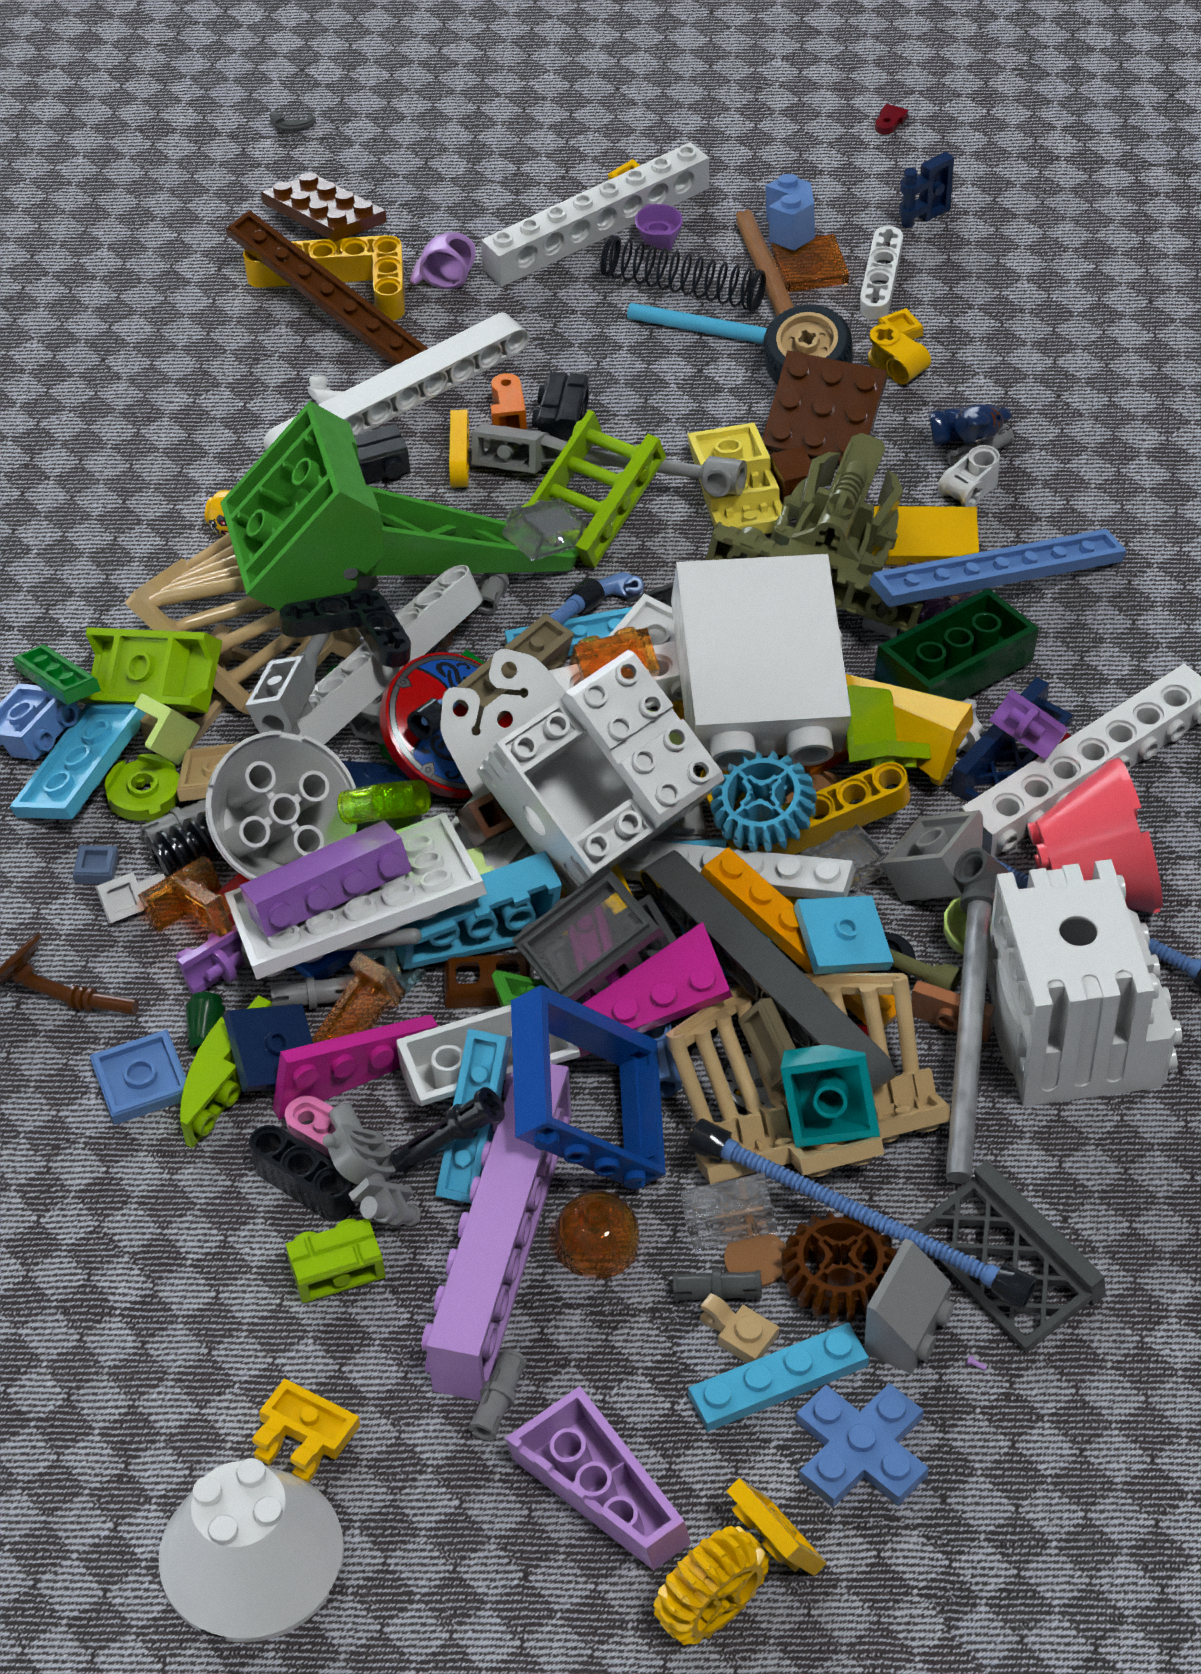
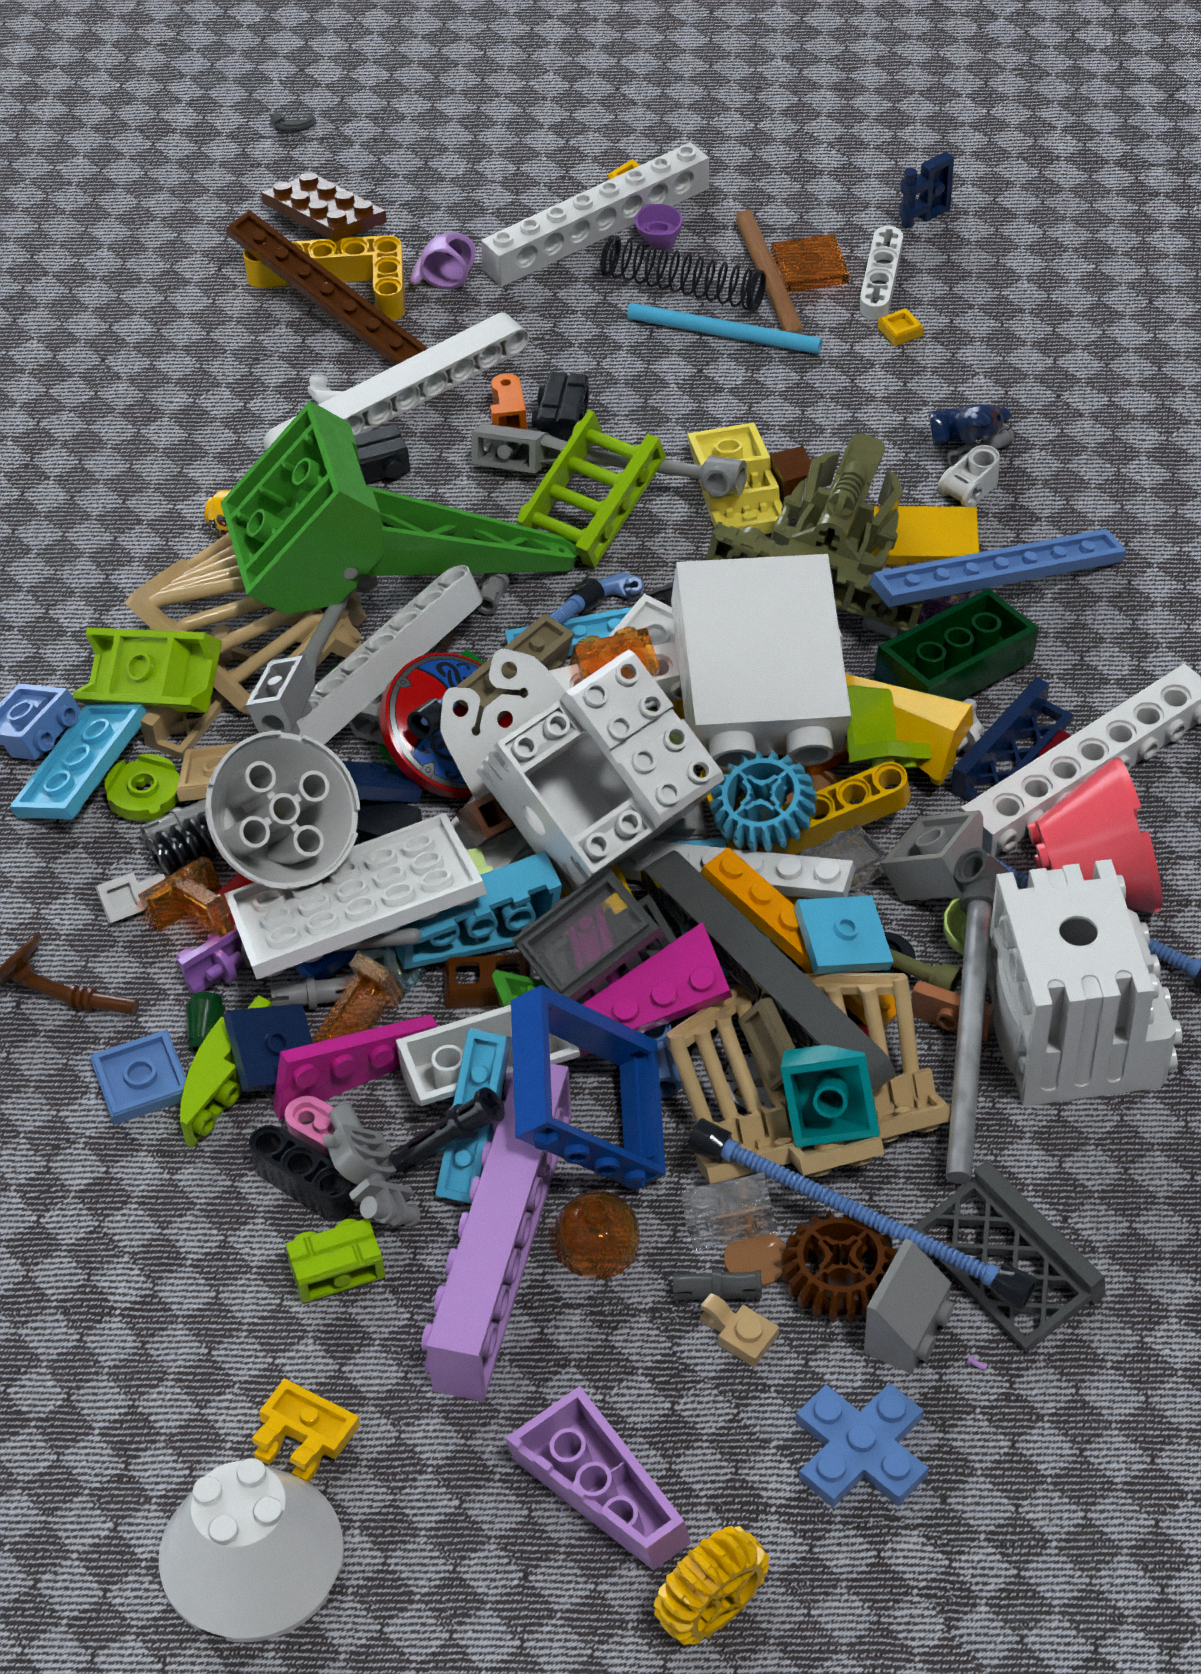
green tile [12,644,101,705] -> none
sand blue tile [73,845,119,884] -> none
yellowish green panel [134,693,201,765] -> none
medium lavender brick [239,820,412,938] -> none
black beam [279,589,411,668] -> none
clear neon green beam [337,780,431,825] -> none
yellow beam [449,409,469,488] -> none
light grey pin [468,1349,527,1441] -> none
clear brick [502,498,587,561] -> none
medium azure plate [688,1322,869,1432] -> none
yellow plate [726,1478,827,1576] -> none
reddish brown plate [762,350,888,465] -> none
wheel [763,304,853,385] -> none
medium blue brick [765,174,815,251] -> none
yellow piece [867,324,931,385] -> none
dark red piece [875,103,908,135] -> none
medium lavender hips [989,689,1069,760] -> none

